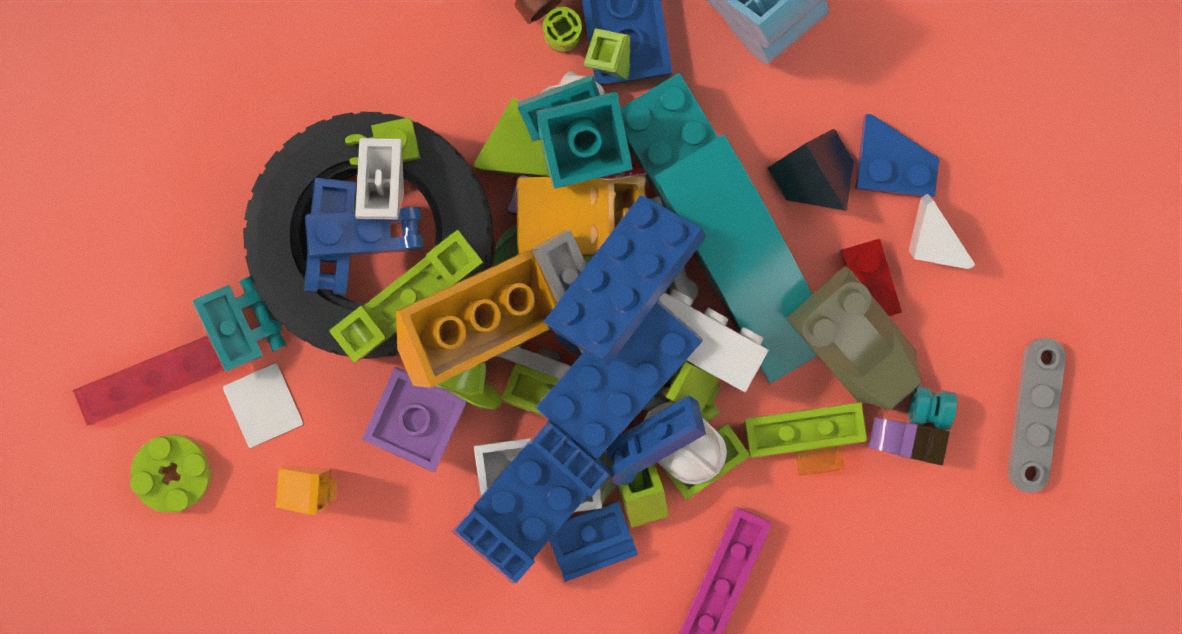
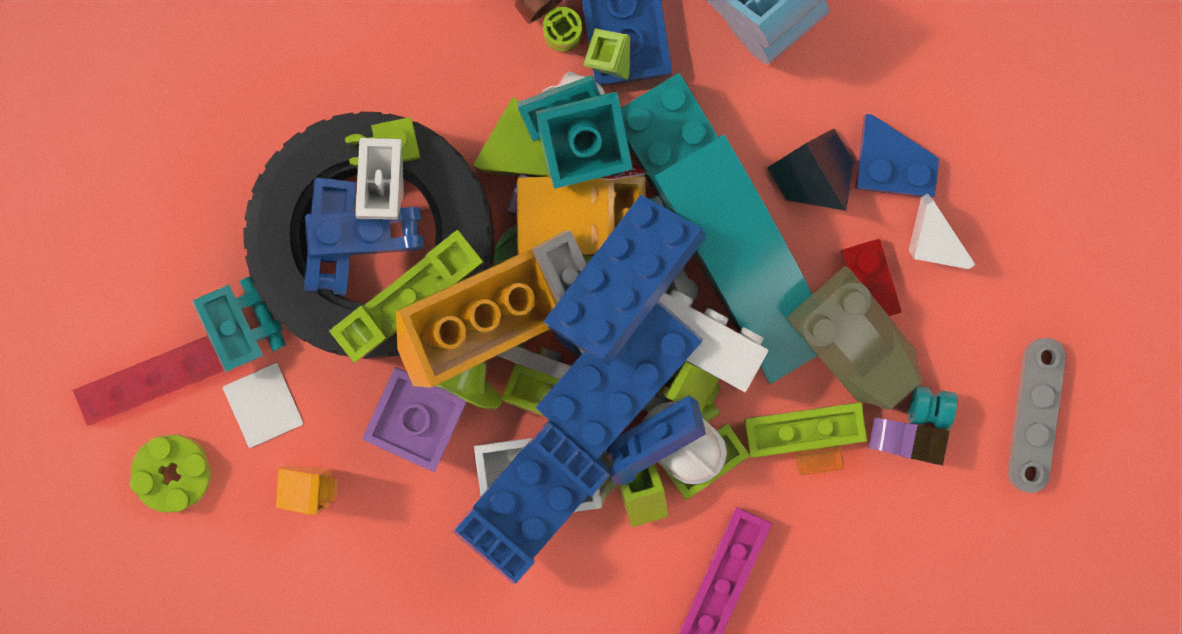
blue plate [549,500,638,582] -> none

